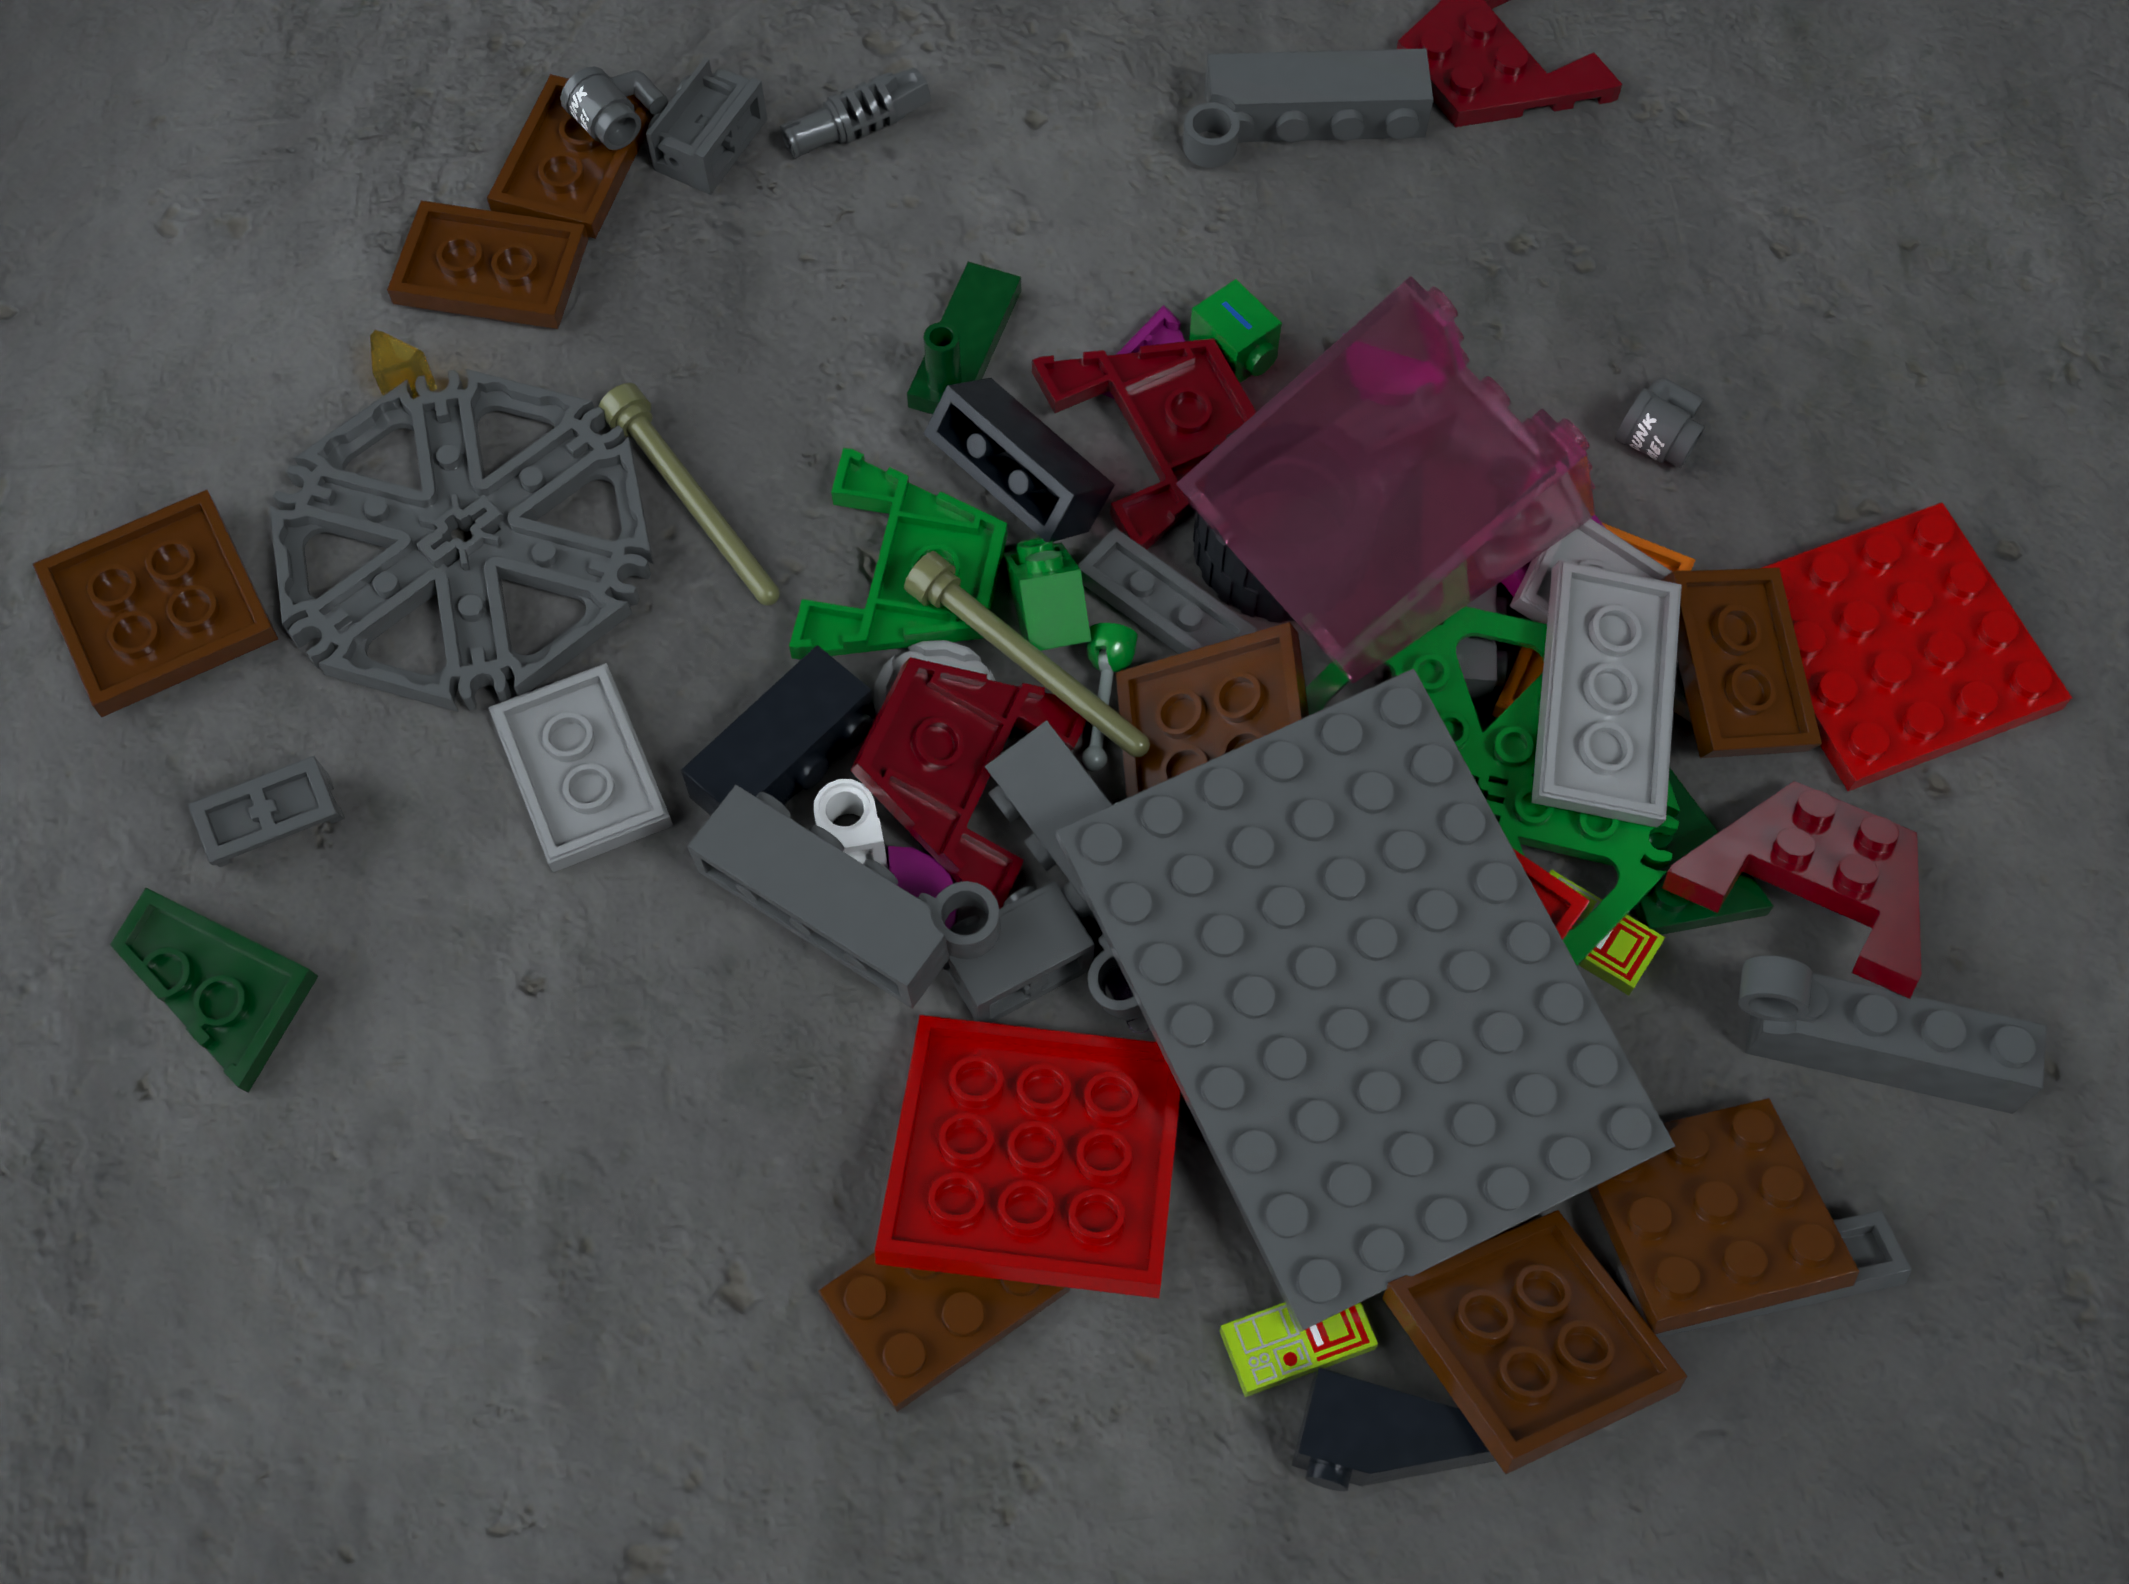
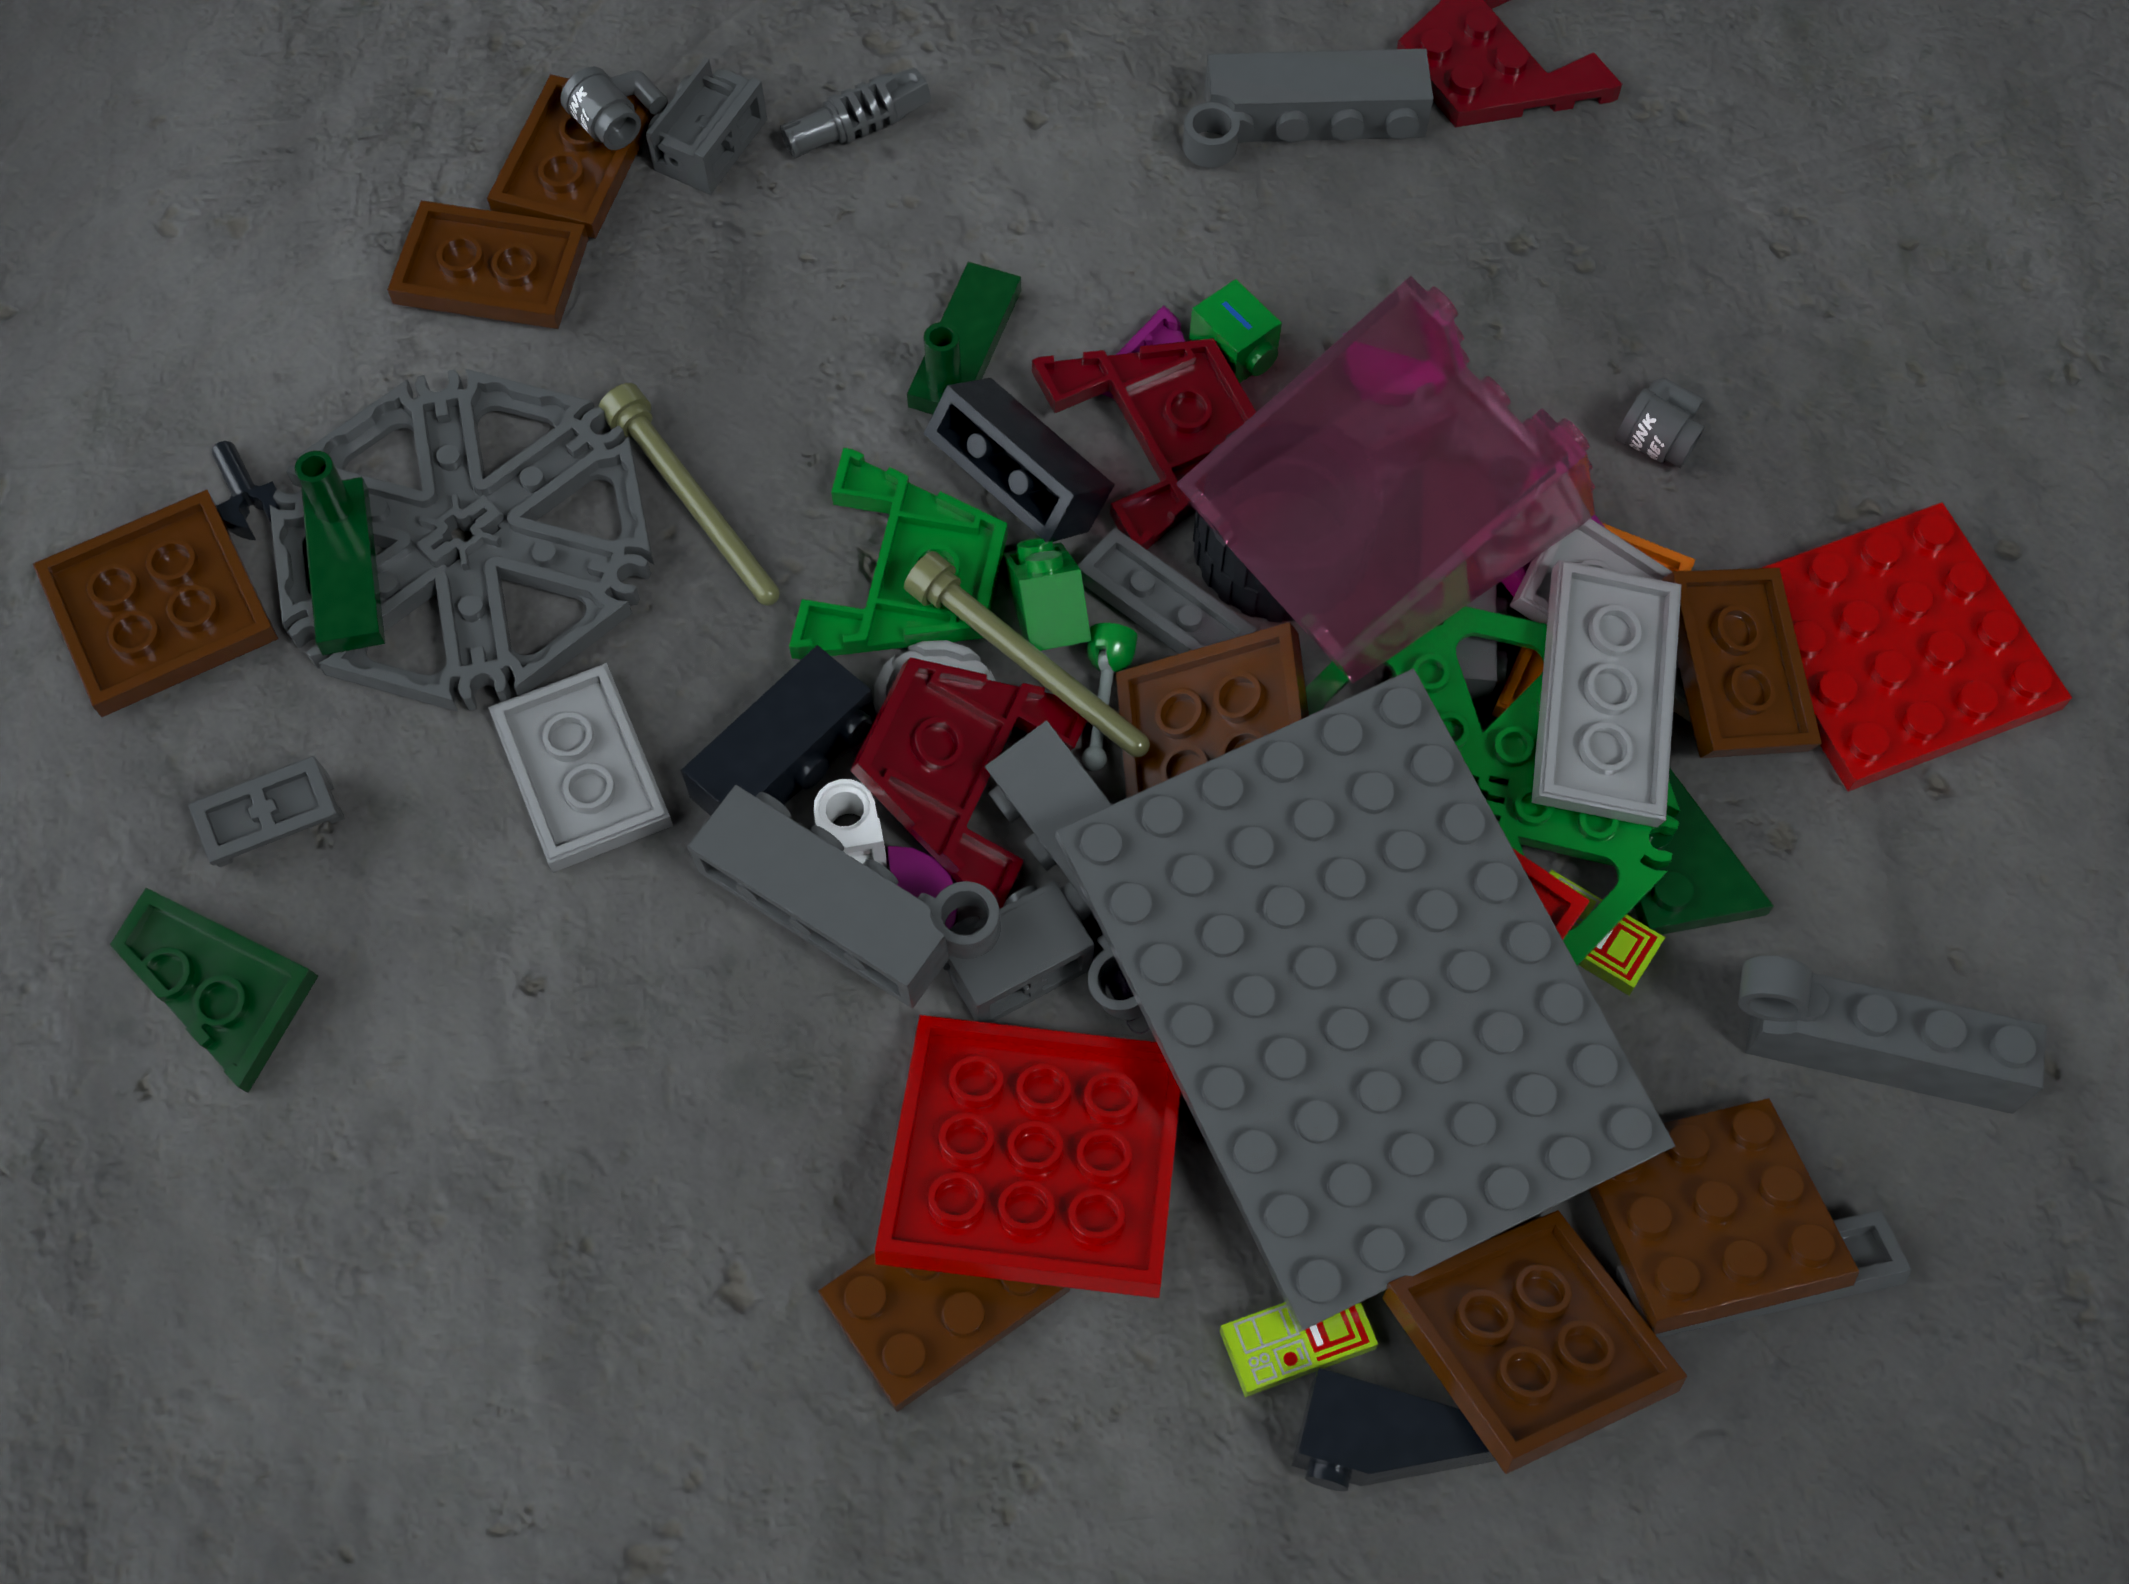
clear yellow slope [370,330,437,399] -> none
dark red wing [1662,781,1922,999] -> none
none -> black bar [212,441,280,540]
none -> dark green piece [295,451,385,655]

